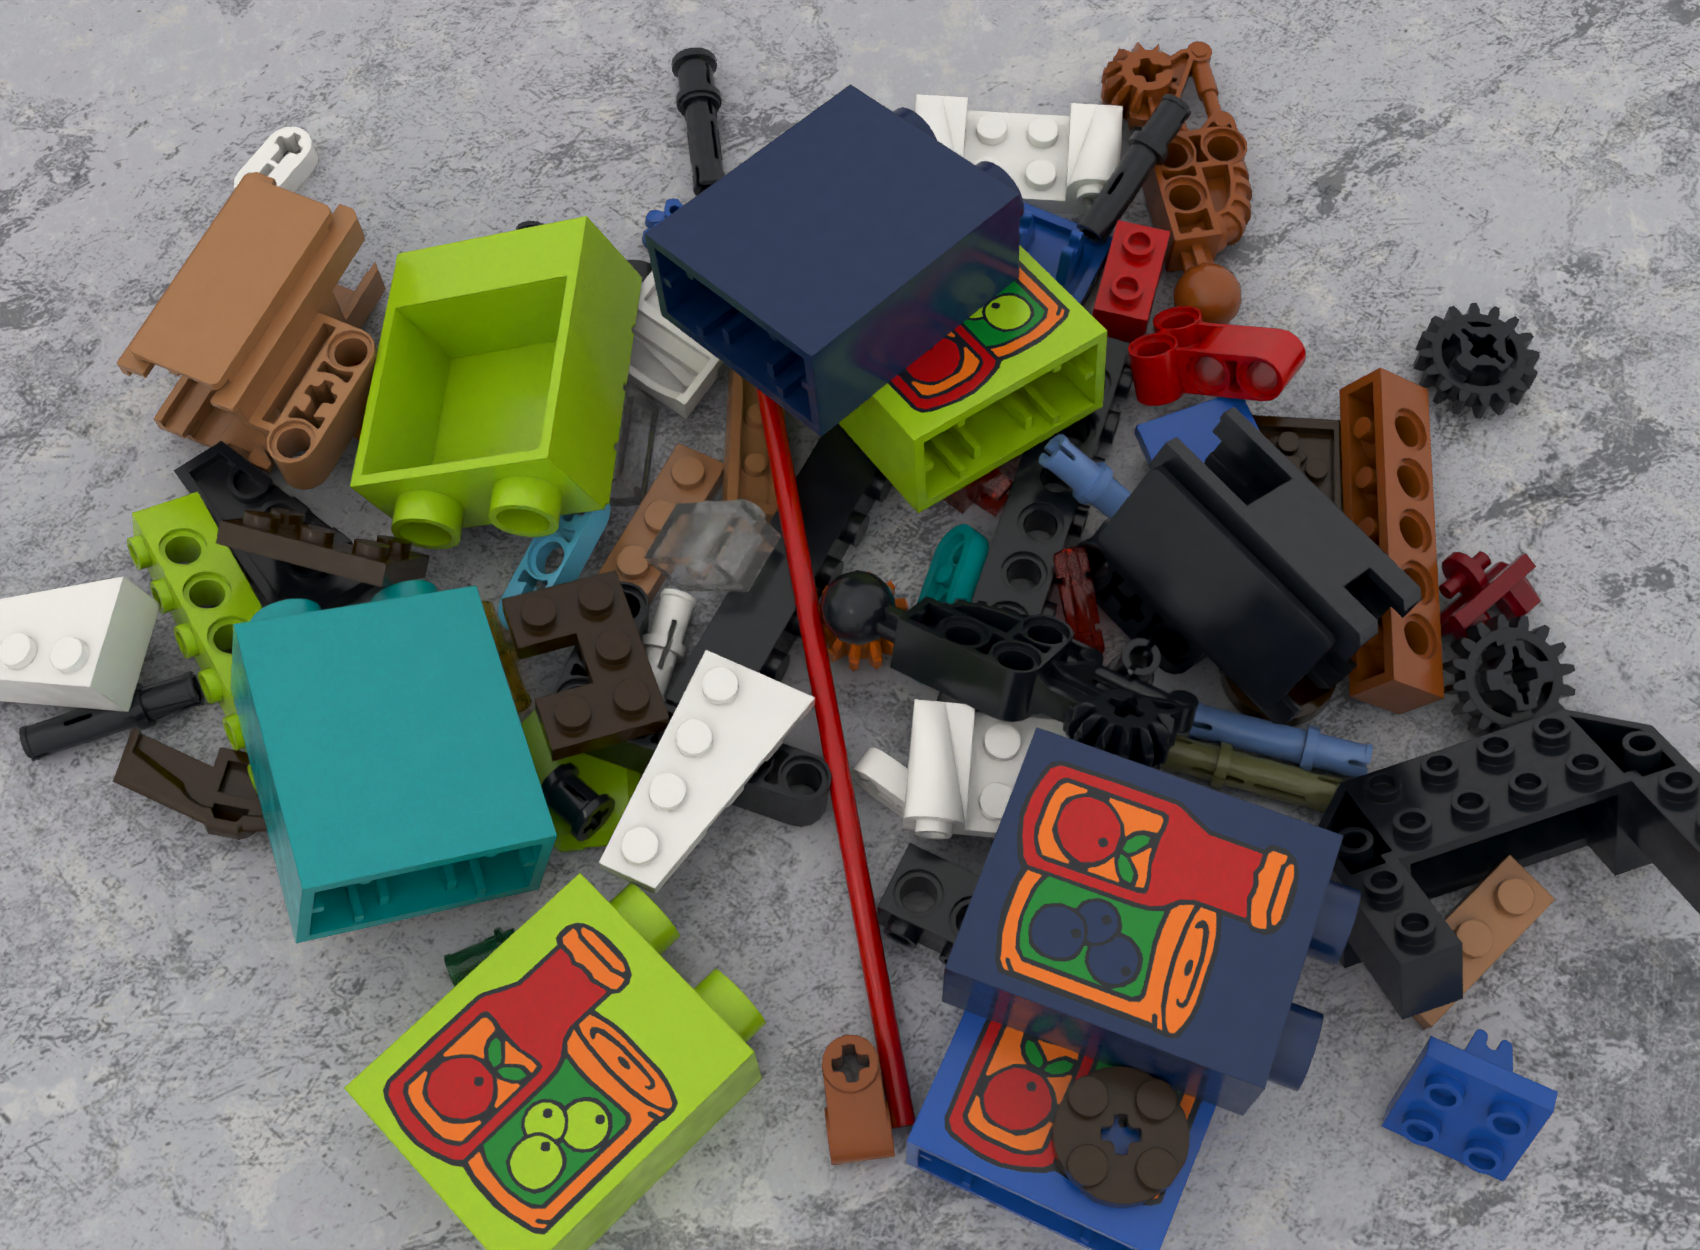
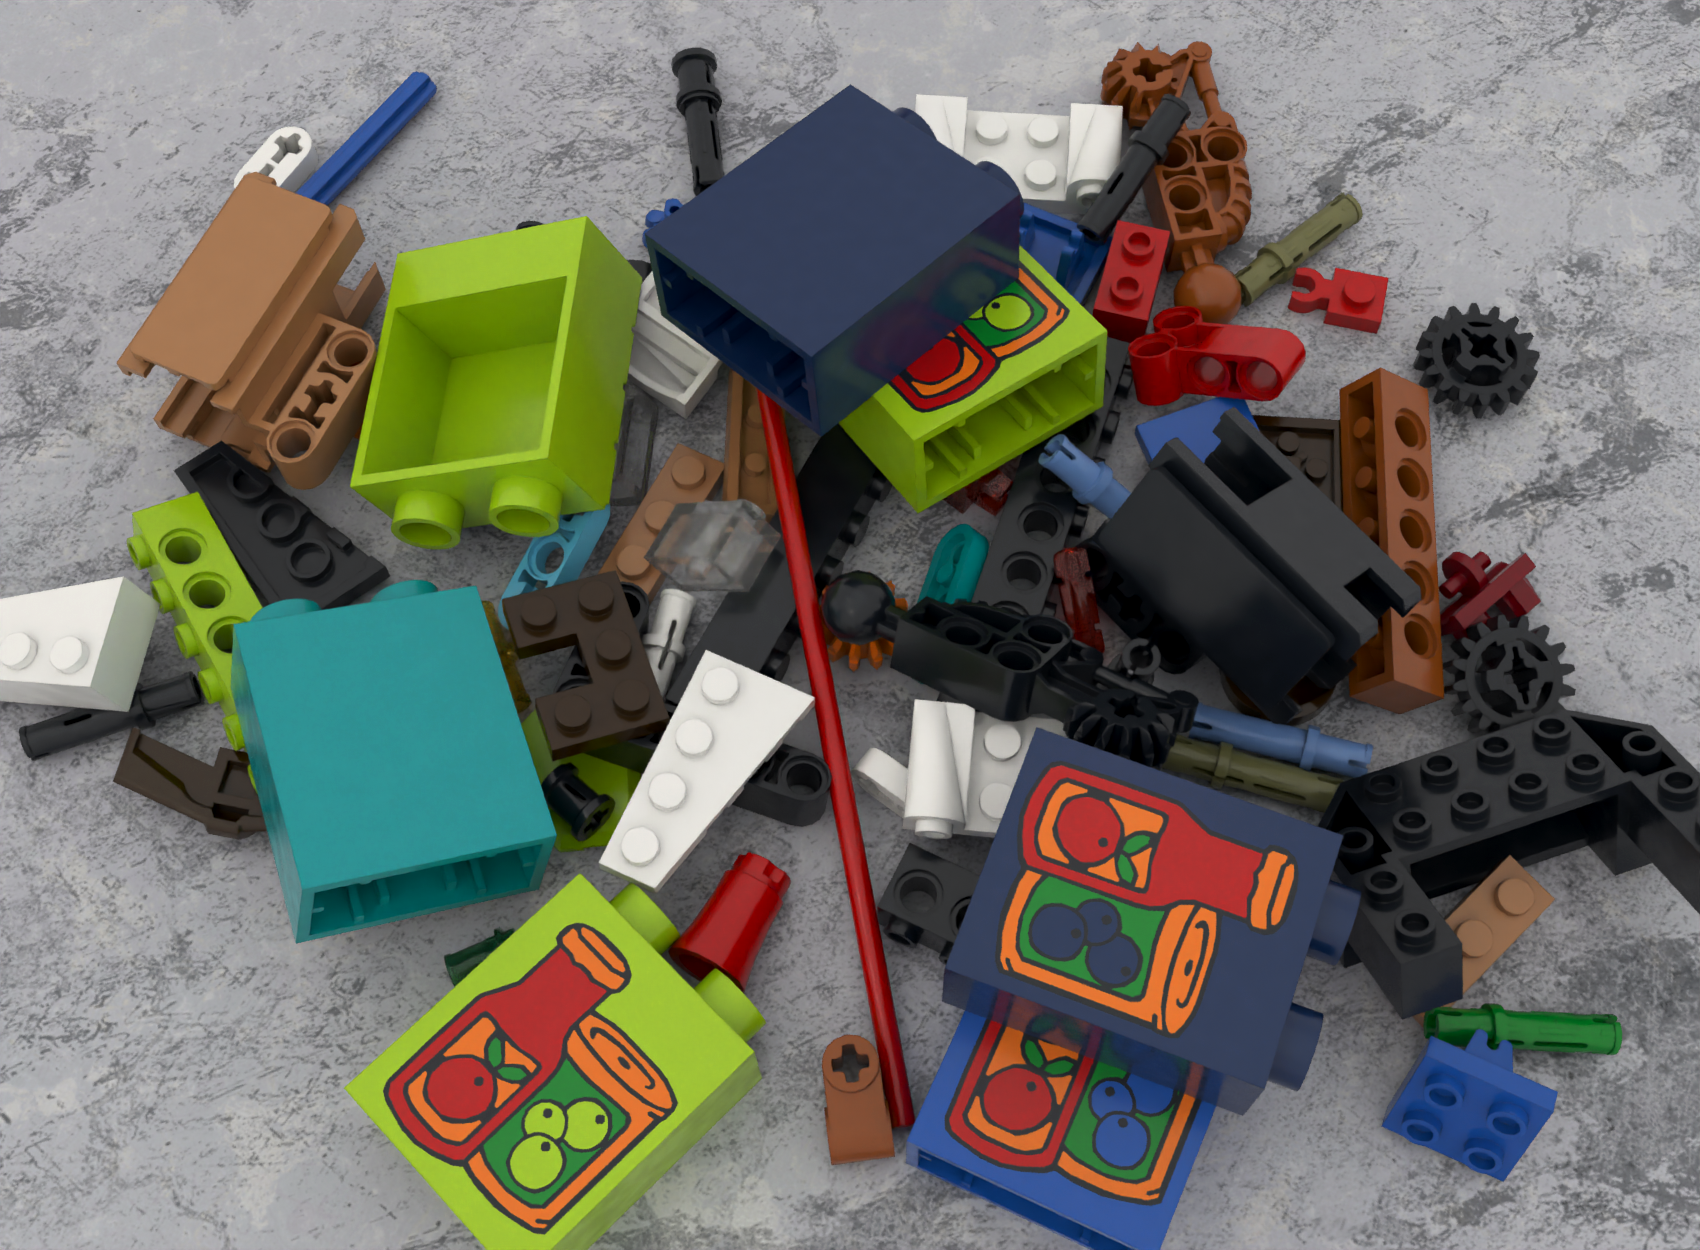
dark brown plate [216,507,429,587] -> none
dark brown plate [1051,1066,1190,1208] -> none
none -> blue axle [296,71,437,206]
none -> red plant [668,852,791,993]
none -> olive pin [1234,193,1363,307]
none -> red plate [1288,267,1389,334]
none -> green pin [1423,1003,1622,1055]

